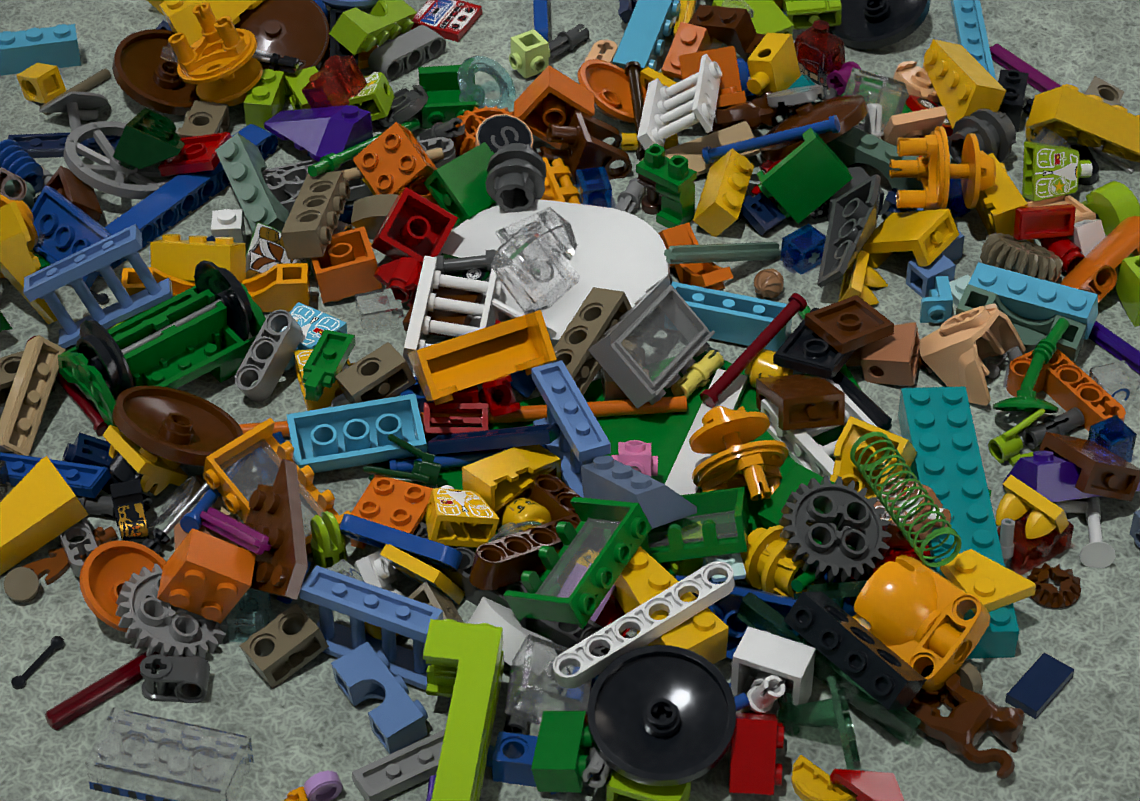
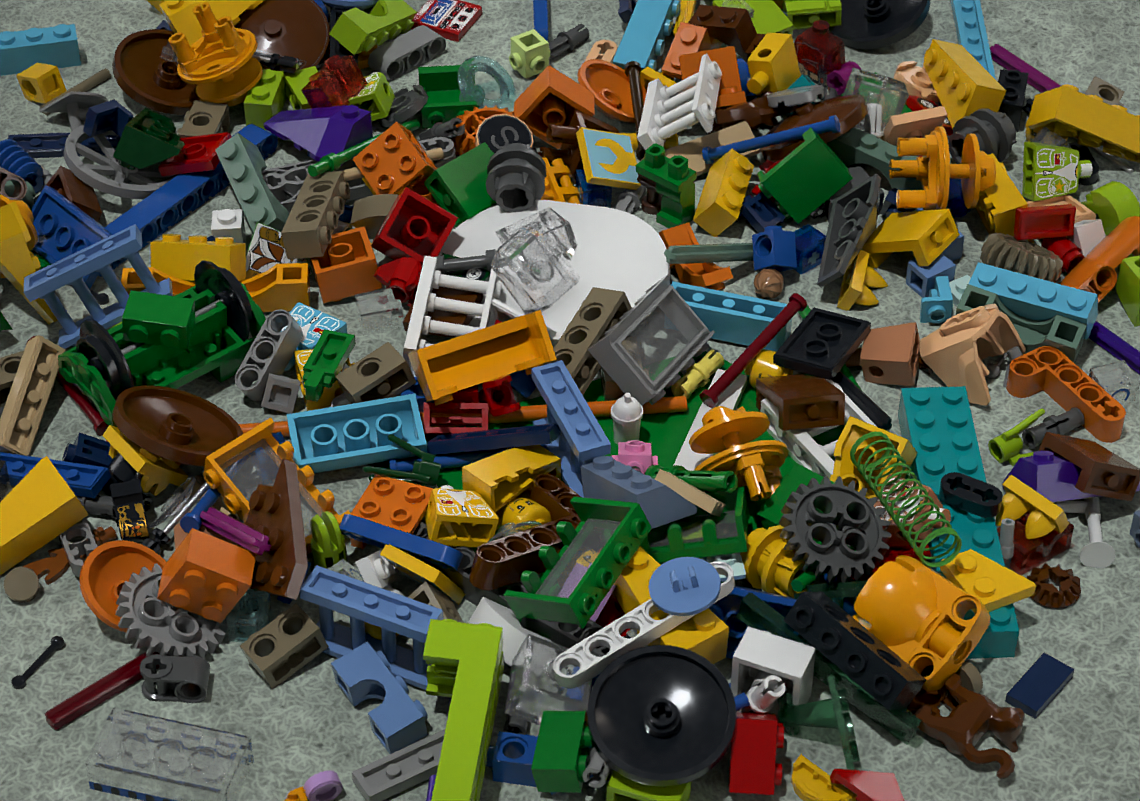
reddish brown tile [805,295,894,354] -> none
green dish [993,318,1070,413] -> none
clear blue brick [1088,415,1137,462] -> none
none -> dark blue bracket [83,99,133,137]
none -> green brick [122,290,195,349]
none -> light grey tile [261,373,300,414]
none -> tile [576,127,641,190]
none -> white piece [611,393,643,445]
none -> green pin [645,465,738,493]
none -> medium blue piece [649,557,721,616]
none -> tan tile [655,469,726,517]
none -> blue brick [752,225,797,272]
none -> black beam [939,472,1003,518]

